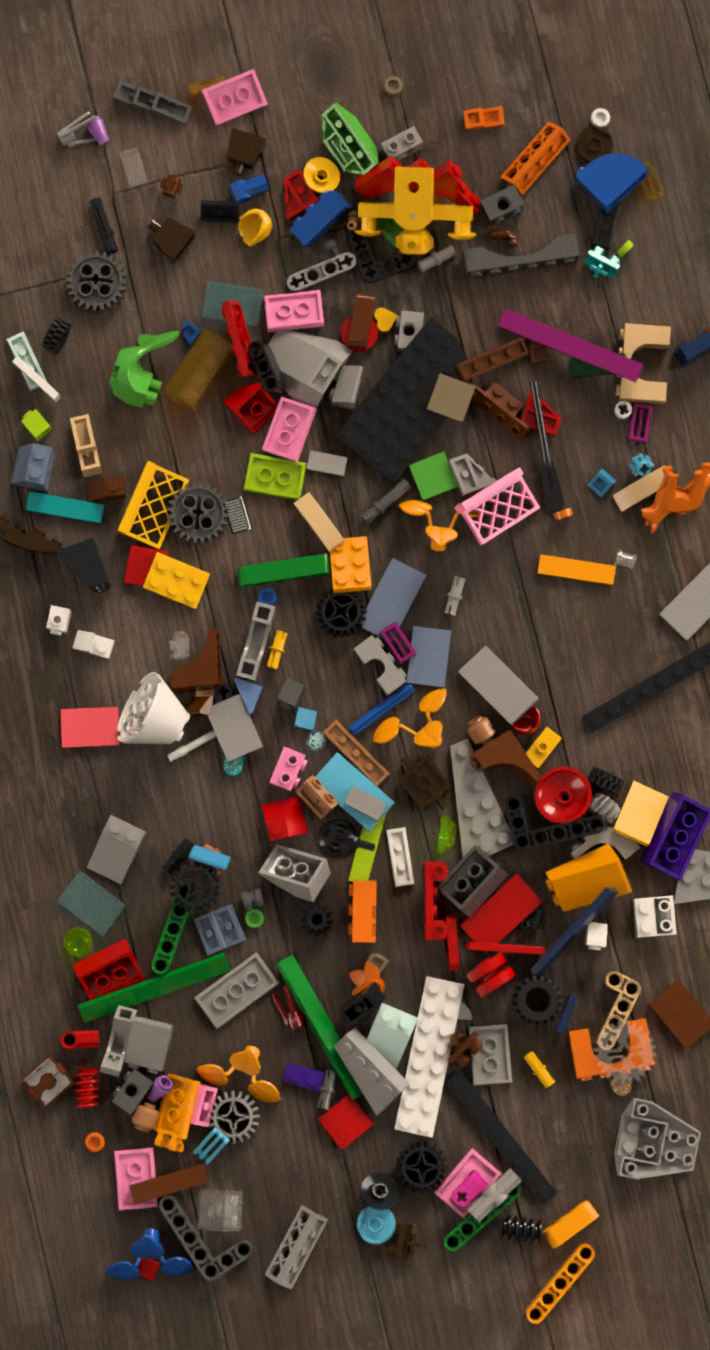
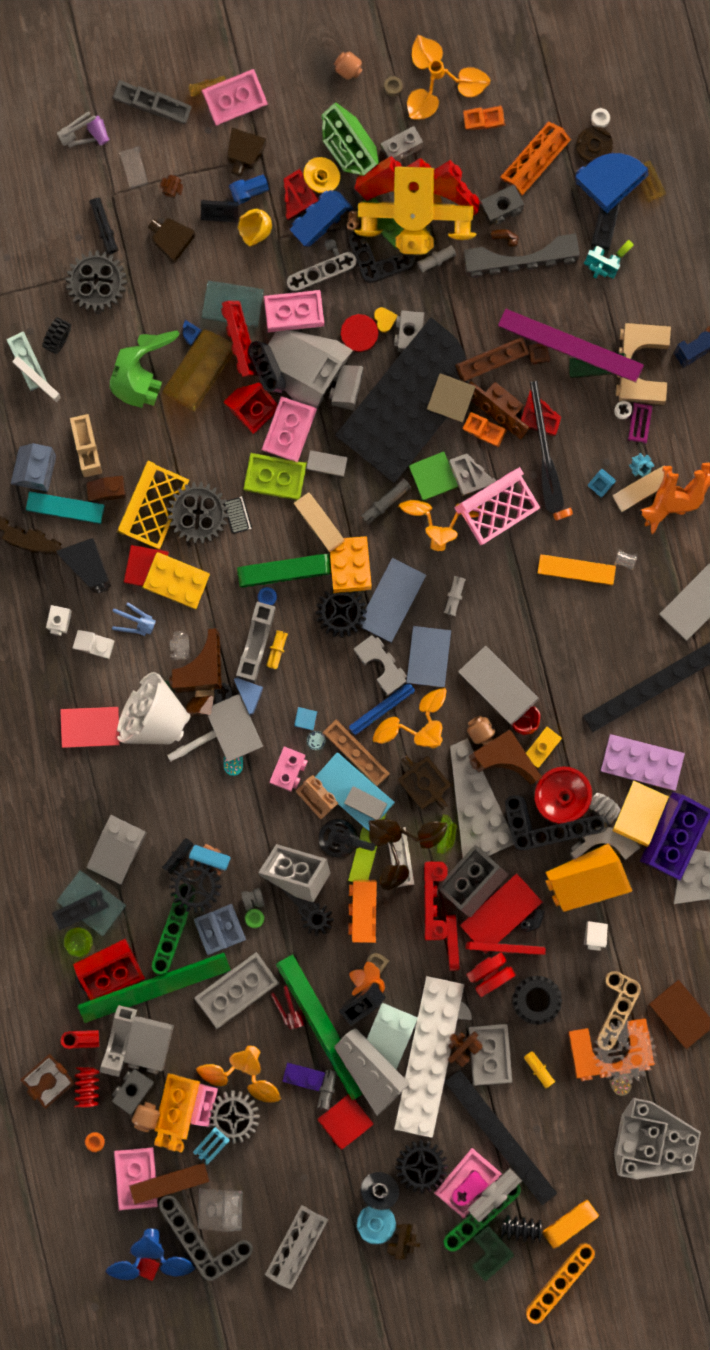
lime brick [21,409,52,441] -> none
medium lavender cone [147,1076,172,1102] -> none
red slope [262,796,308,842] -> none
dark grey brick [277,678,305,711] -> none
reddish brown beam [348,292,376,349] -> none
magenta tile [379,621,417,664] -> none
dark blue tile [530,888,618,976] -> none
dark blue tile [555,995,577,1034] -> none
black tyre [587,767,624,796] -> none
white slope [632,896,677,938] -> none
none -> black plate [52,890,109,931]
none -> medium blue plant [112,603,156,636]
none -> nougat head [334,52,363,80]
none -> dark brown plant [369,819,448,890]
none -> light orange plant [407,35,491,120]
none -> orange slope [462,412,507,447]
none -> clear green brick [472,1224,515,1282]
none -> lavender plate [600,734,685,791]

